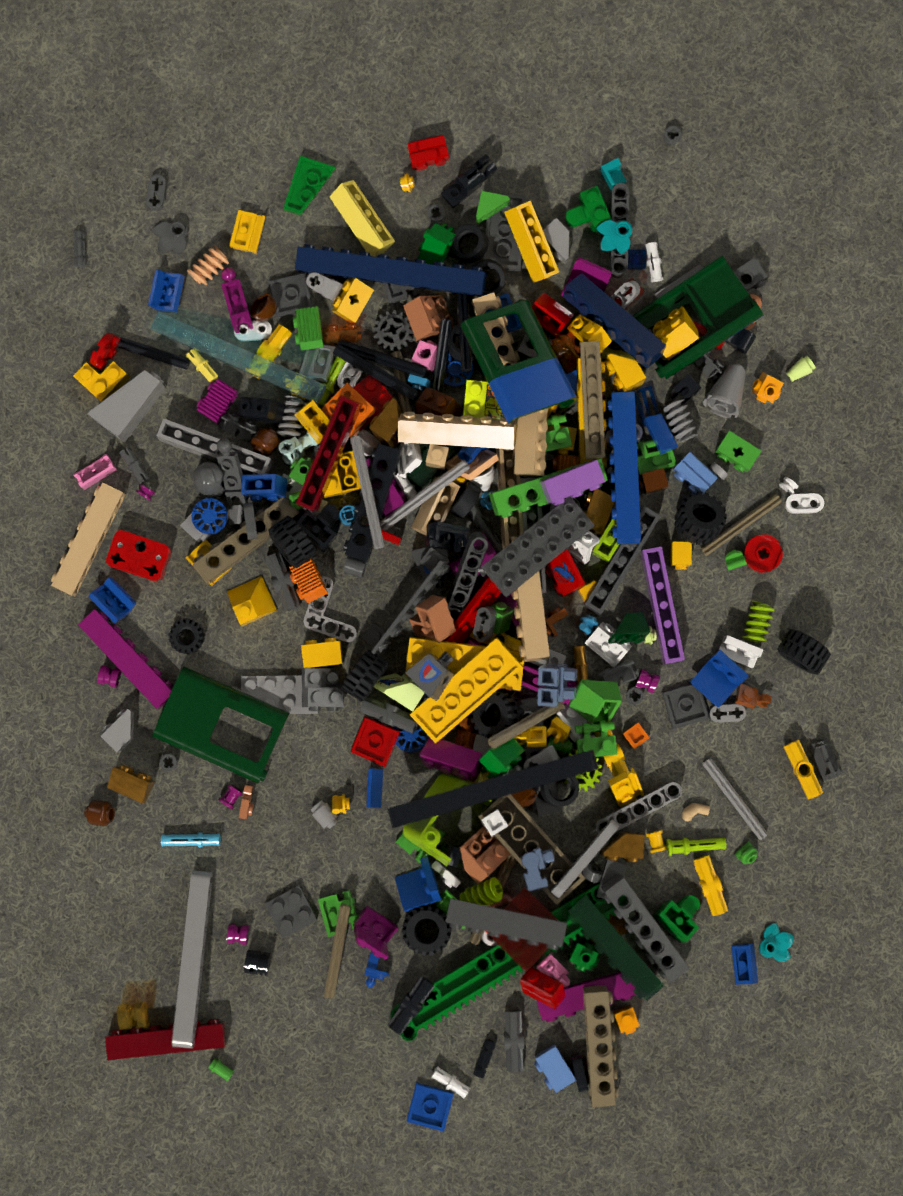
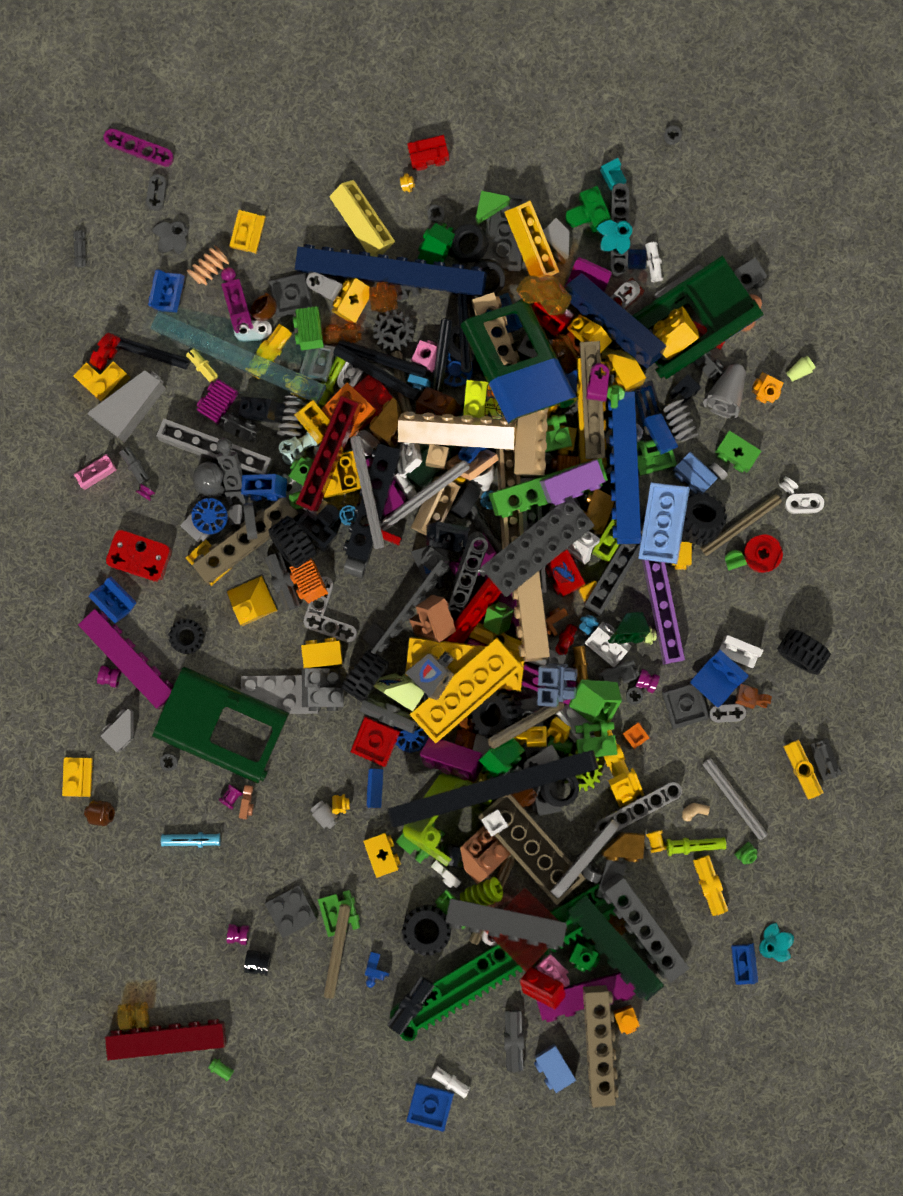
tan brick [51,482,126,597] -> none
pearl gold slope [107,765,155,804] -> none
light grey beam [172,870,213,1049] -> none
reddish brown head [251,428,279,456] -> none
green wing [283,156,336,216] -> none
magenta bracket [353,906,398,960] -> none
blue bracket [395,857,441,912] -> none
nougat slope [403,295,454,341] -> none
black plate [441,154,497,208] -> none
dark grey beam [473,606,497,643] -> none
black axle [474,1039,496,1078] -> none
sand blue hips [521,848,555,891] -> none
black beam [571,1054,588,1092] -> none
reddish brown brick [639,468,669,495] -> none
green brick [652,895,700,943] -> none
black axle [725,329,756,354] -> none
lime piece [742,601,775,643] -> none
none -> yellow plate [62,757,93,797]
none -> magenta beam [104,129,174,167]
none -> yellow brick [363,832,401,878]
none -> clear orange brick [369,282,398,313]
none -> clear yellow brick [516,274,571,315]
none -> red axle [555,624,577,655]
none -> magenta piece [586,363,609,402]
none -> bright green plate [607,385,625,408]
none -> light blue tile [638,483,690,564]

